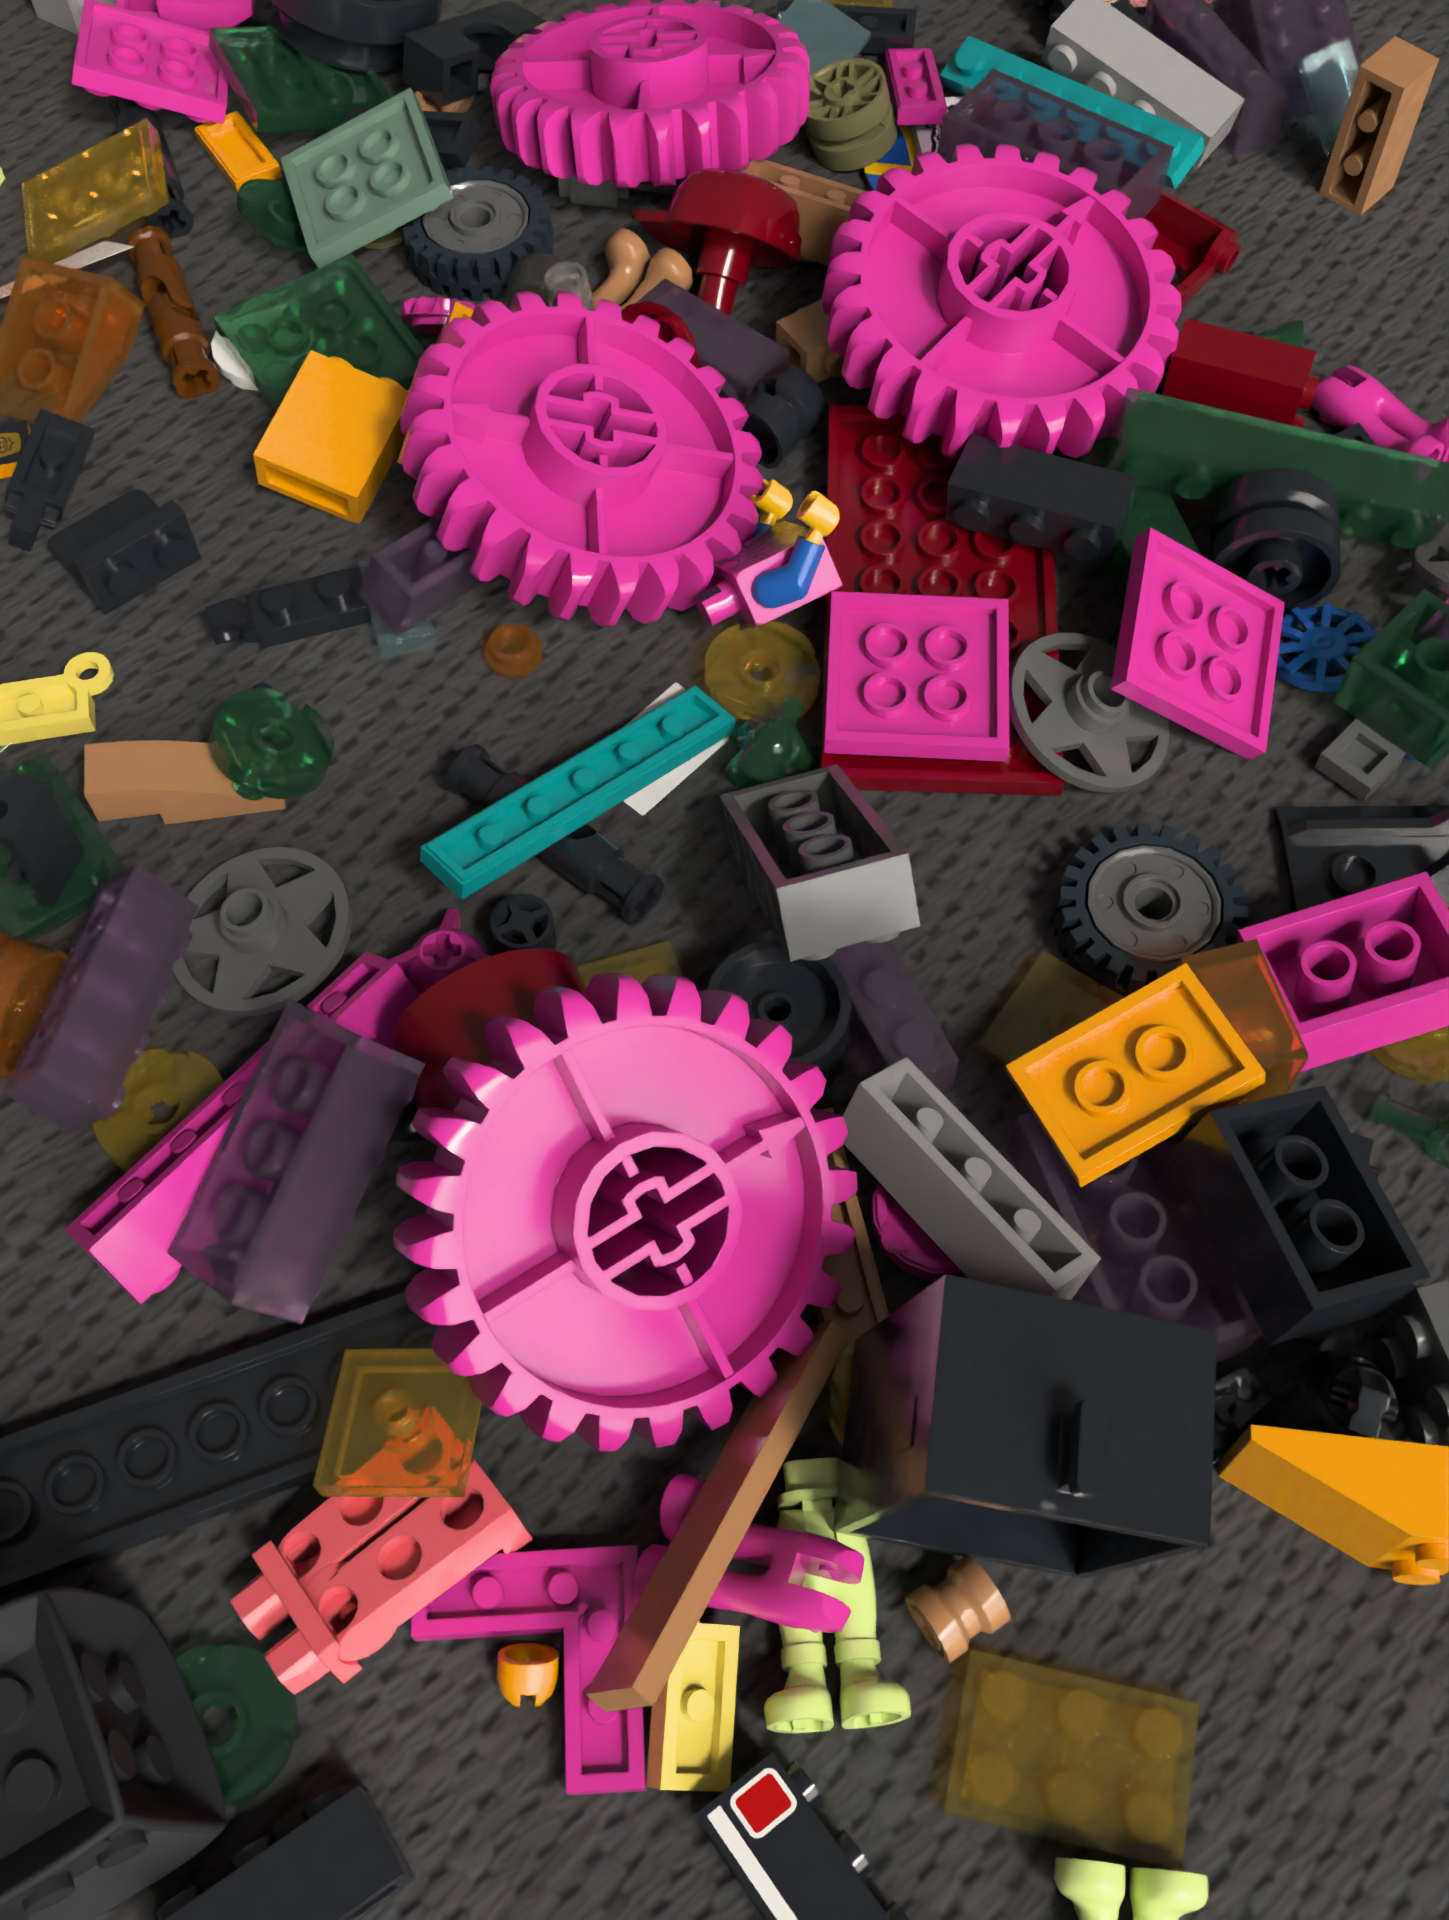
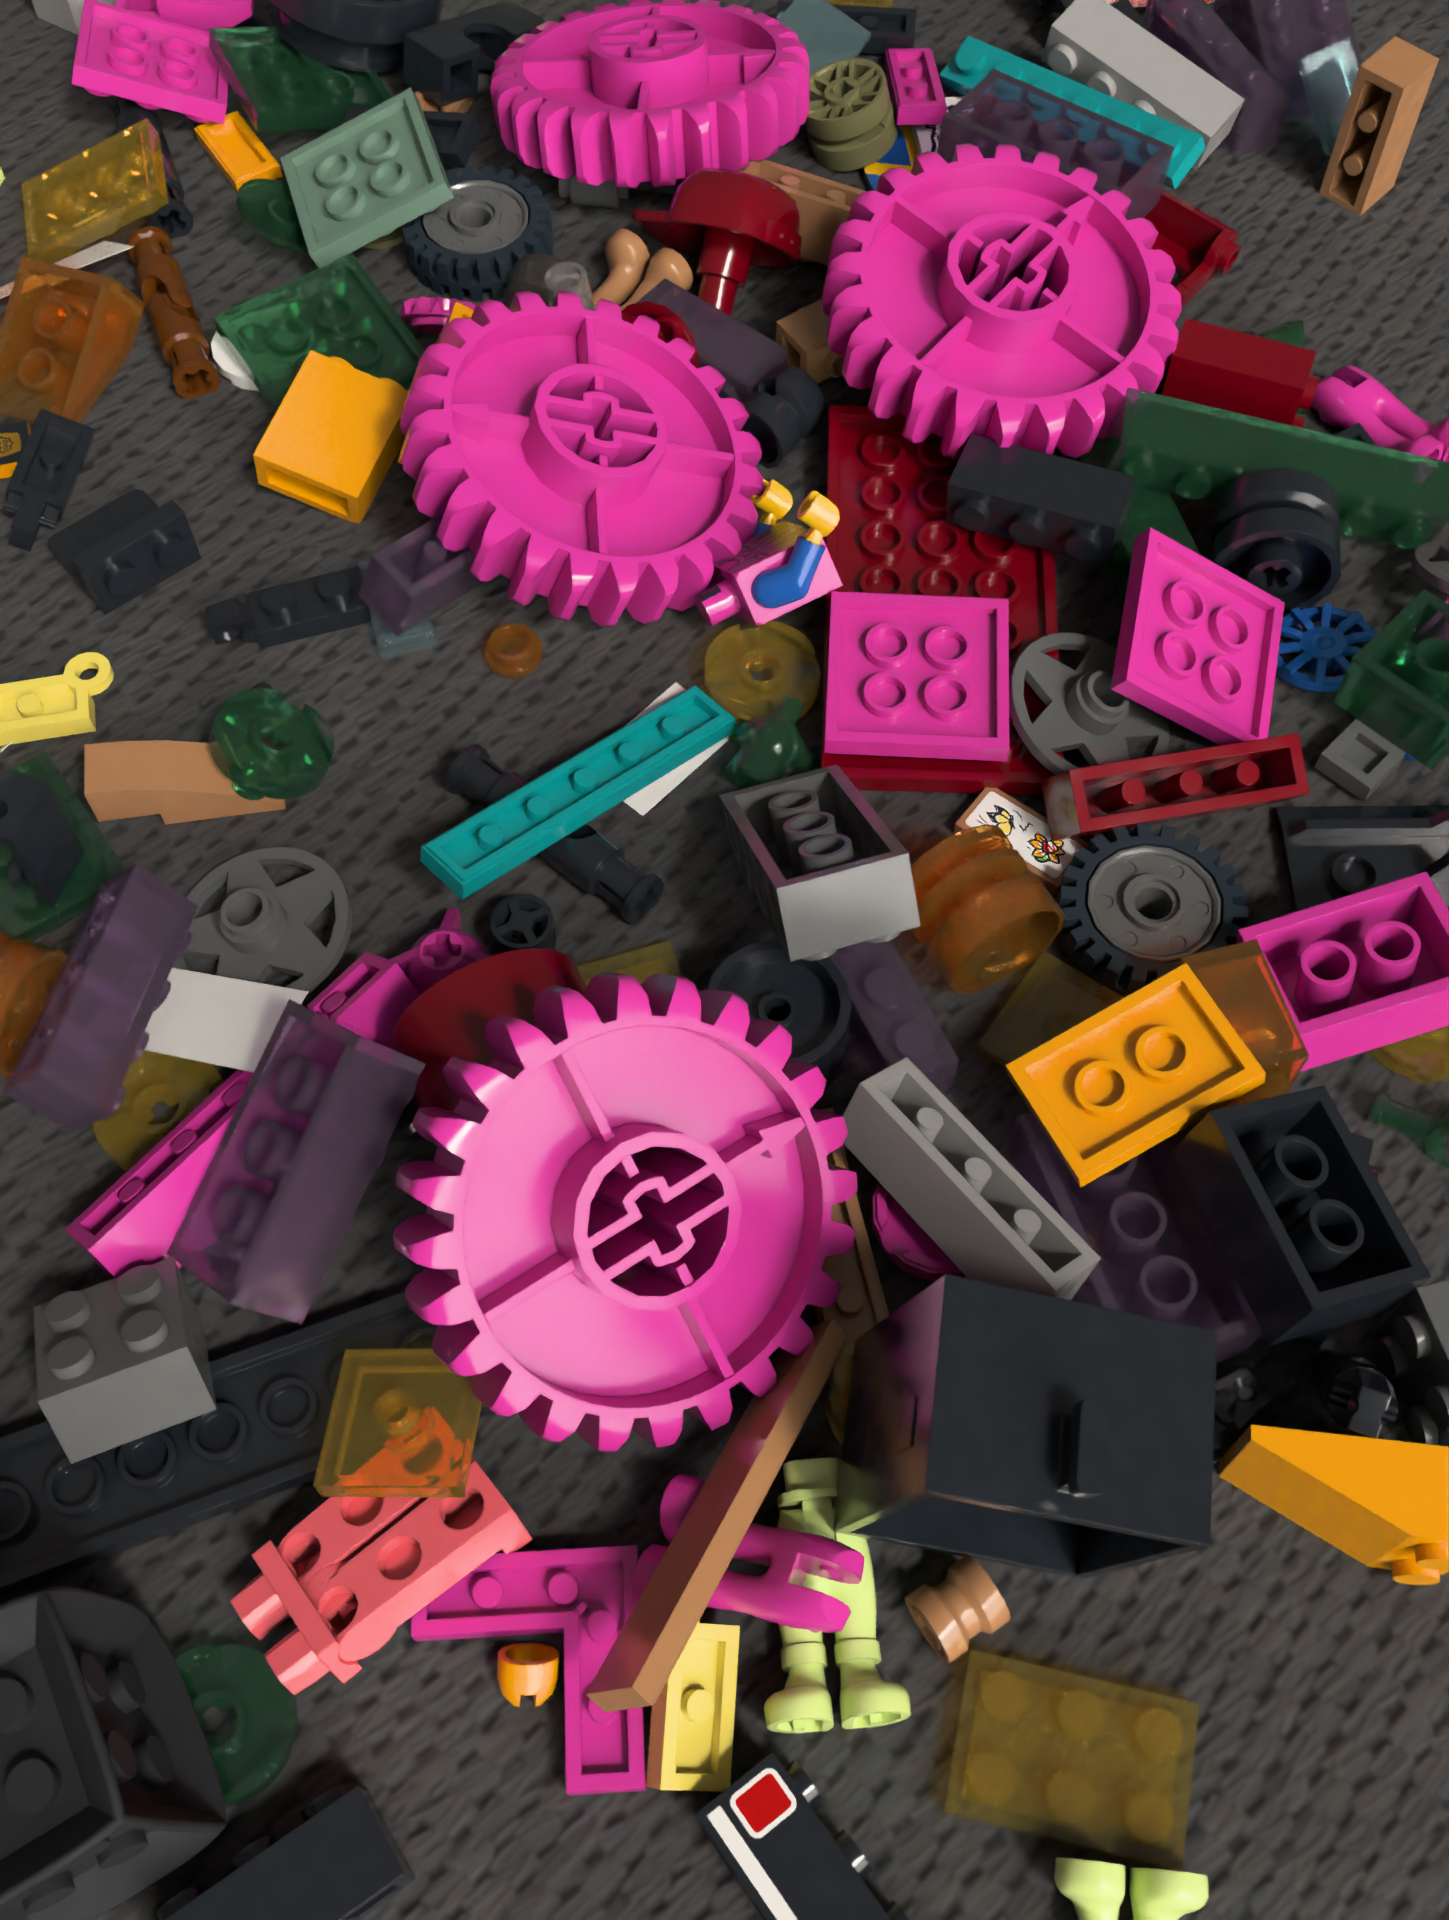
none -> dark grey brick [33,1257,217,1464]
none -> white sticker [77,961,308,1074]
none -> clear orange wheel [910,824,1065,994]
none -> tile [953,788,1088,897]
none -> dark red brick [1041,733,1310,842]

